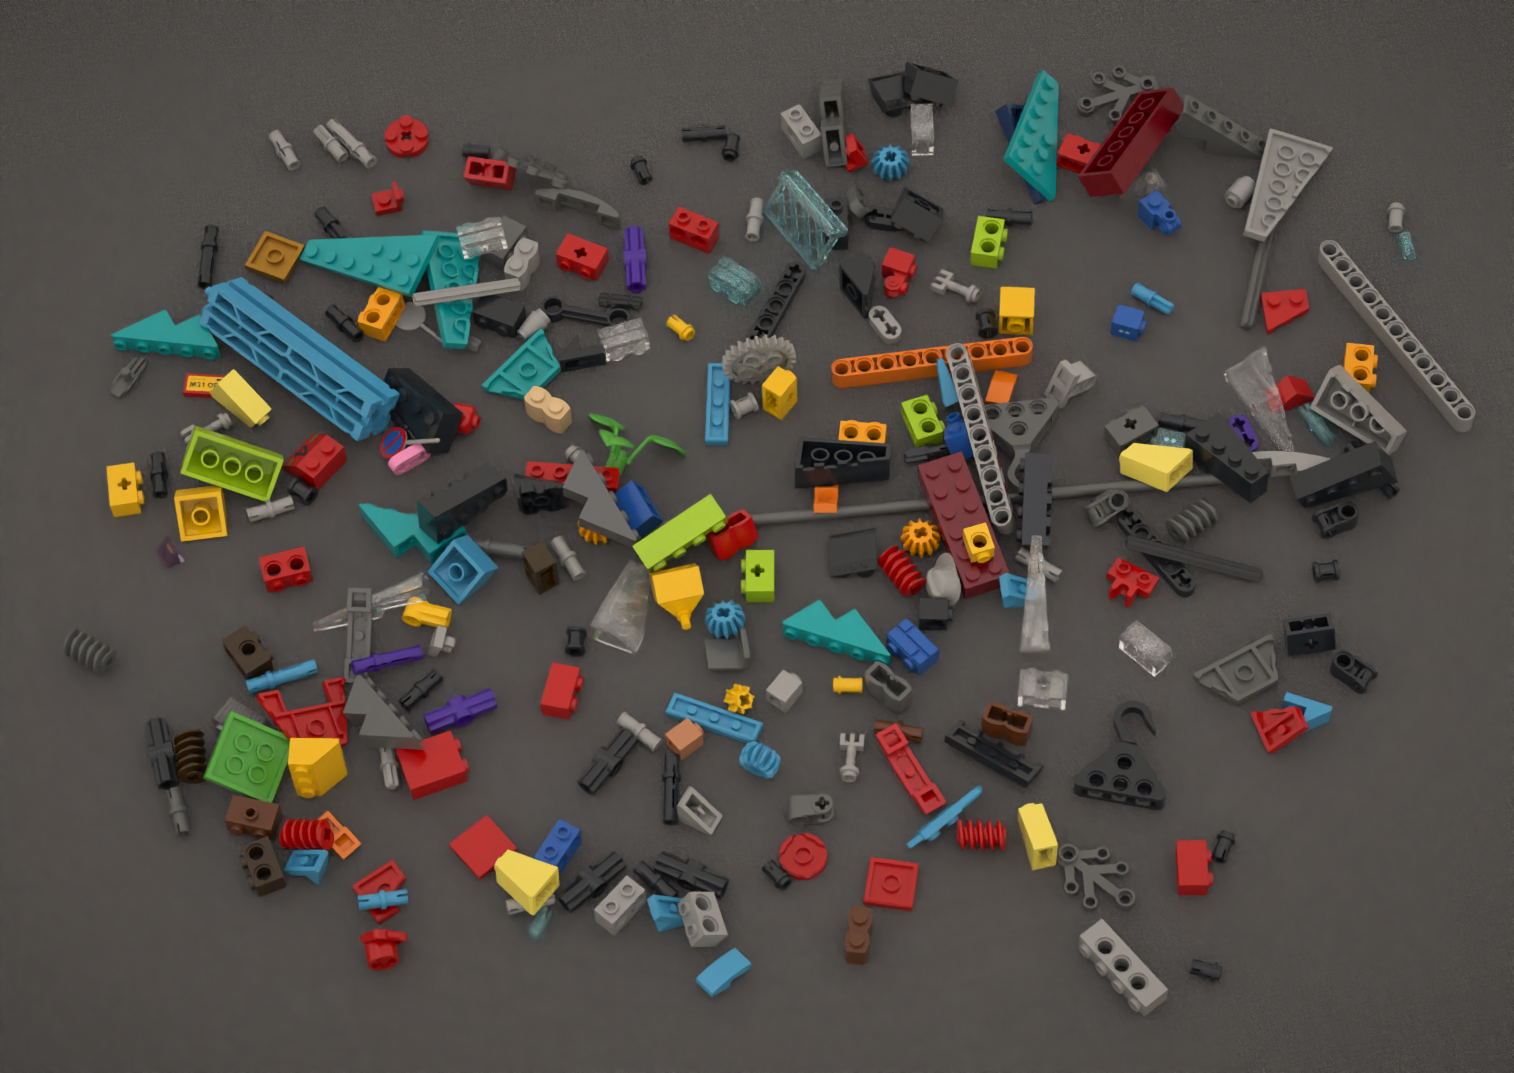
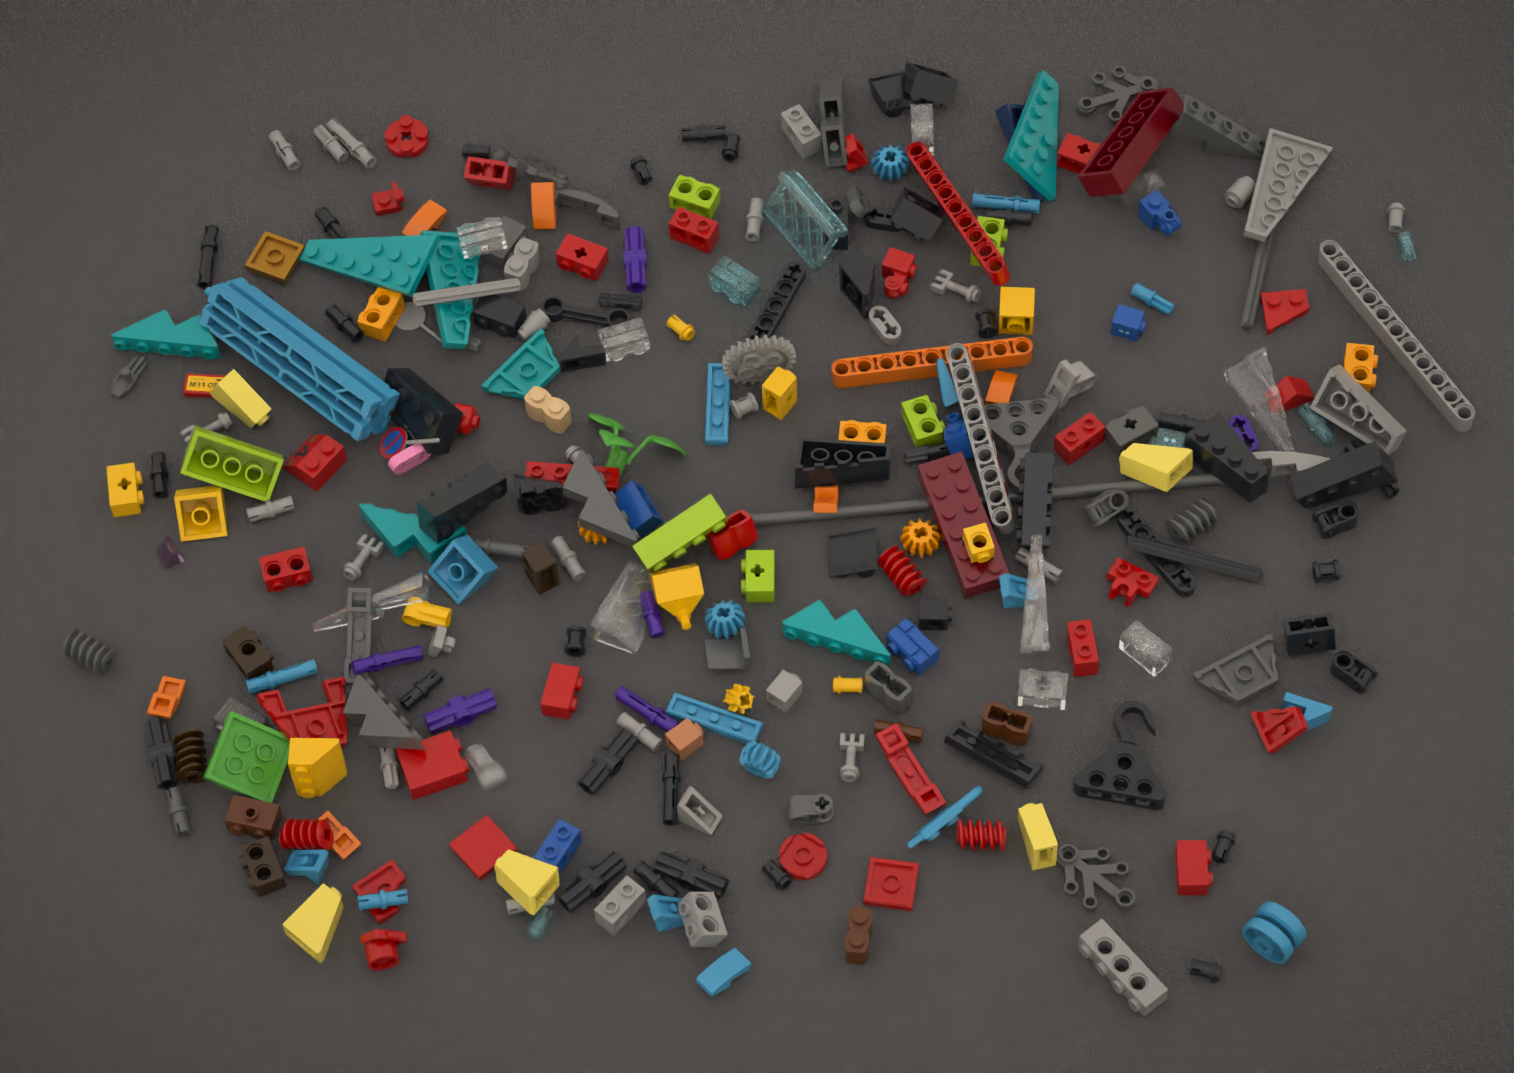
black bush [287,476,319,506] -> none
light grey piece [926,553,961,607] -> none
none -> orange slope [147,676,187,719]
none -> light yellow slope [282,883,344,964]
none -> light grey hinge [343,534,385,581]
none -> orange slope [401,199,449,236]
none -> clear piece [464,743,508,792]
none -> orange slope [531,182,557,230]
none -> dark purple pin [615,686,680,732]
none -> dark purple axle [640,591,665,638]
none -> lime brick [669,175,721,219]
none -> red beam [906,141,1011,286]
none -> dark azure pin [972,193,1040,214]
none -> red brick [1054,412,1105,466]
none -> red brick [1066,619,1099,677]
none -> dark azure wheel [1242,901,1307,964]

